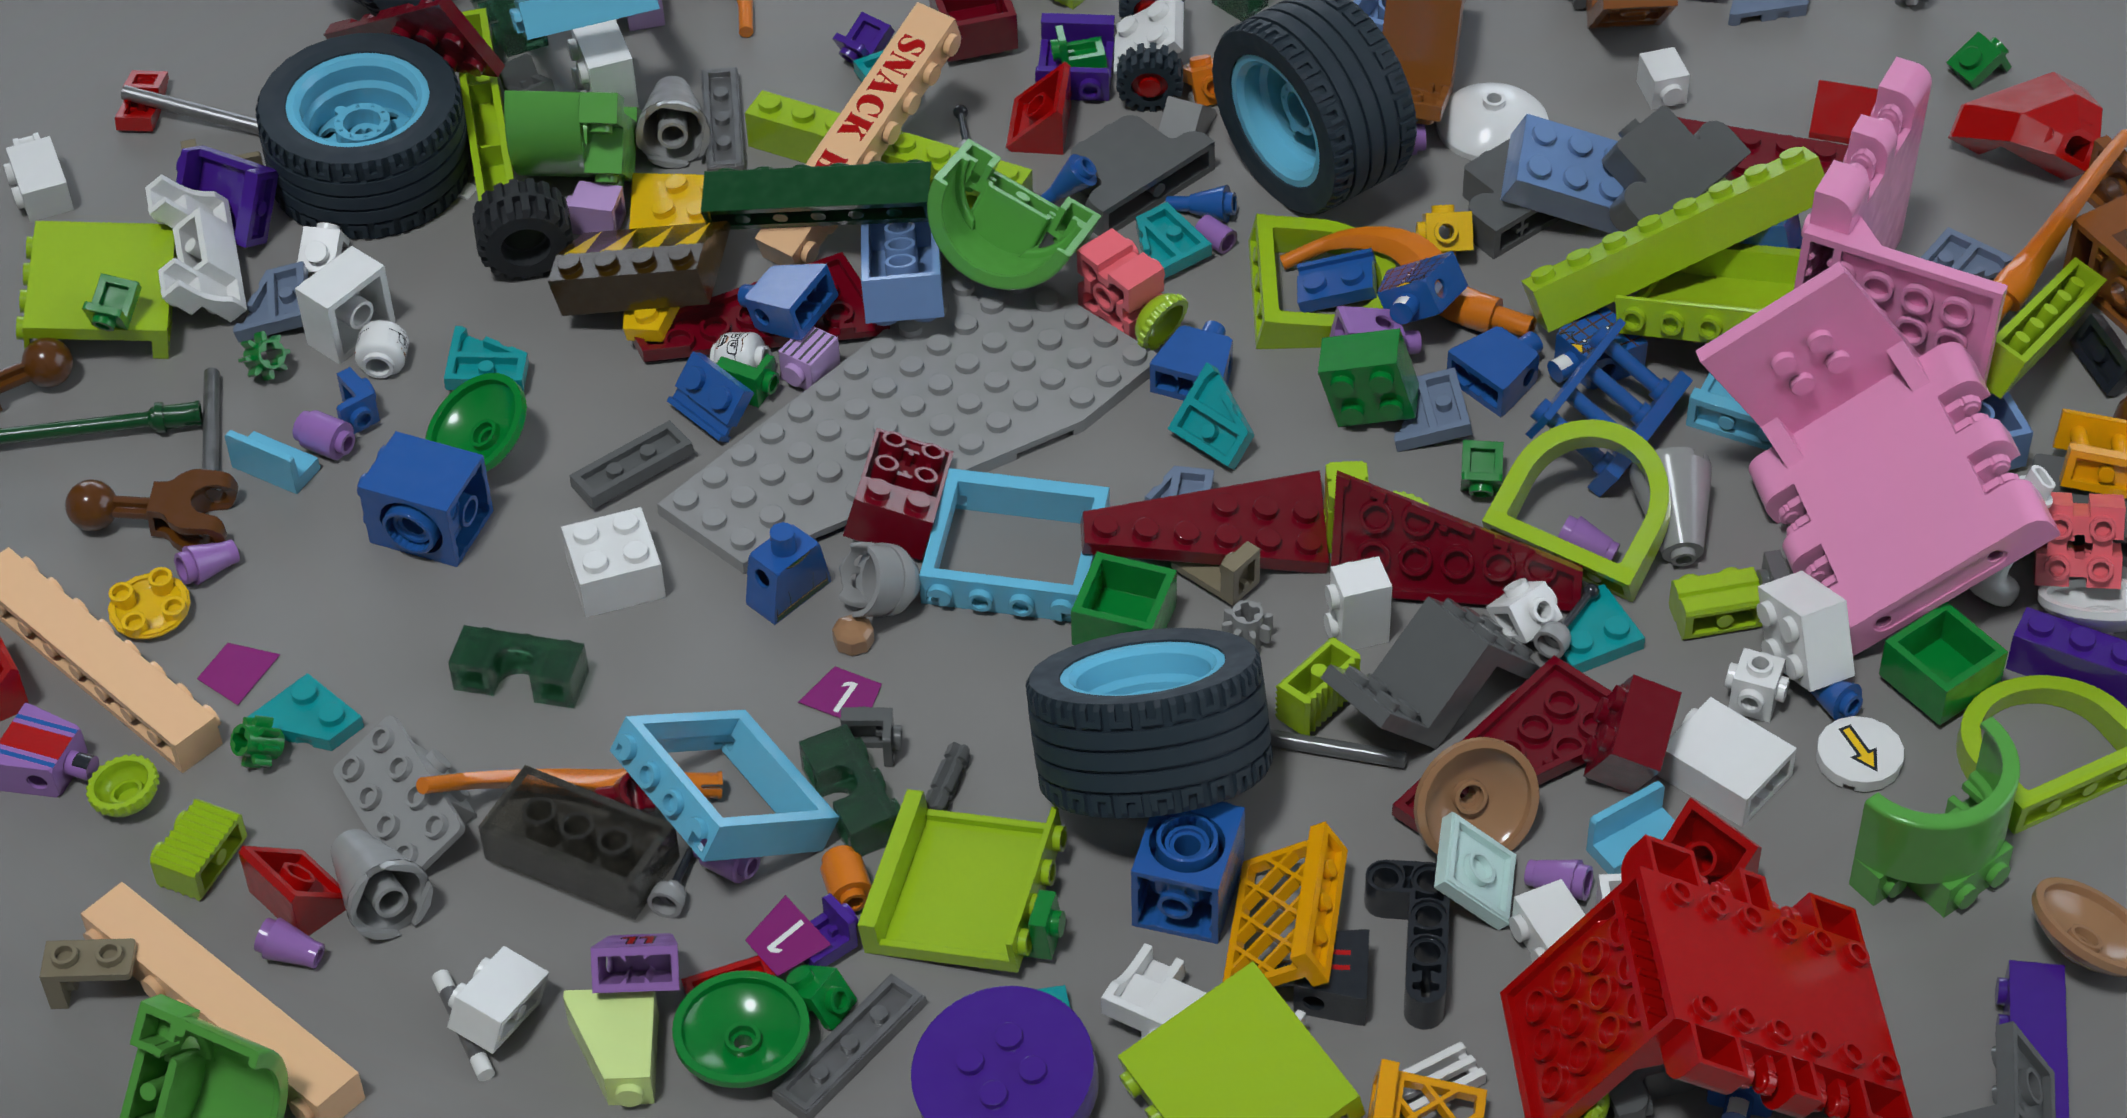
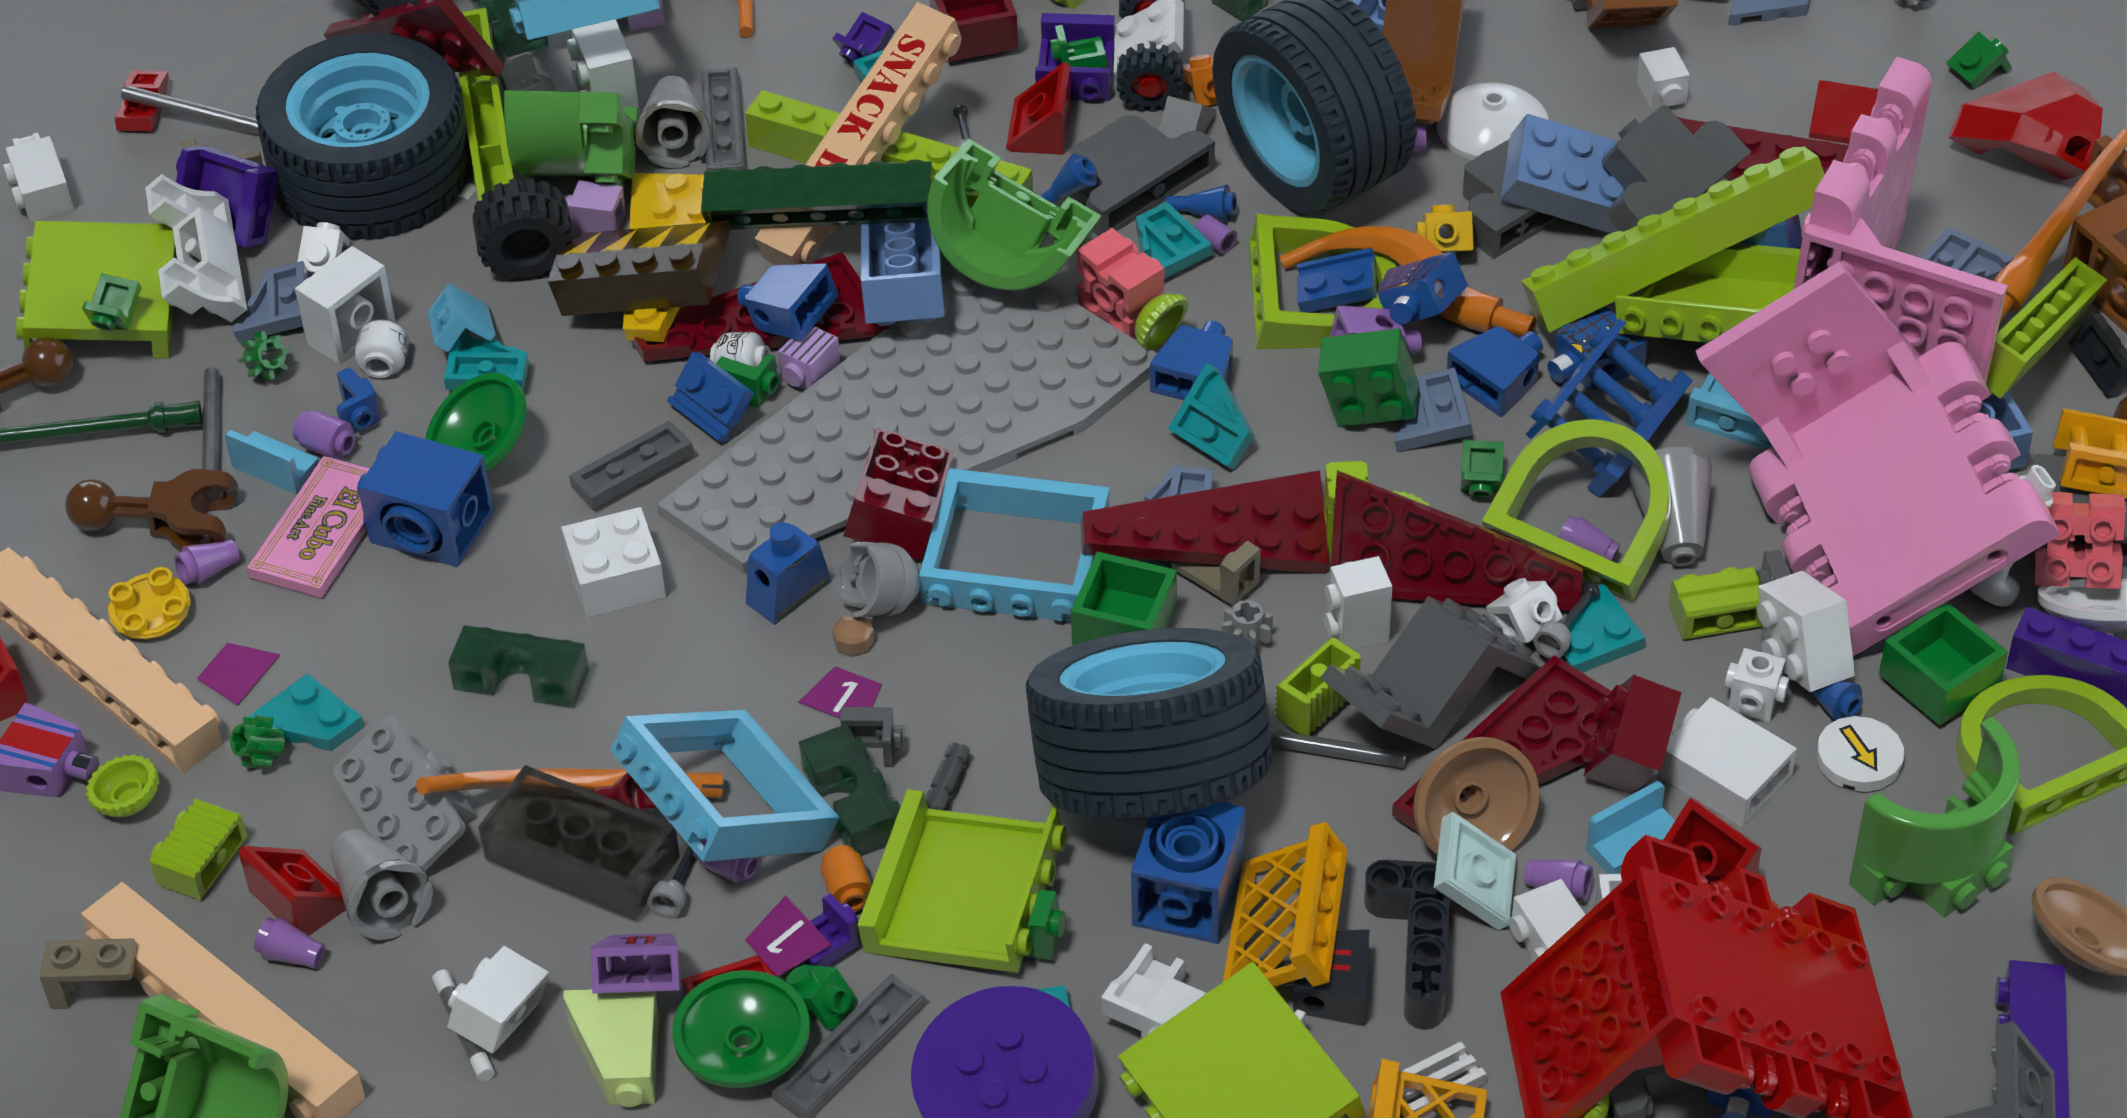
none -> bright pink tile [247,456,370,598]
none -> medium azure panel [427,283,496,352]

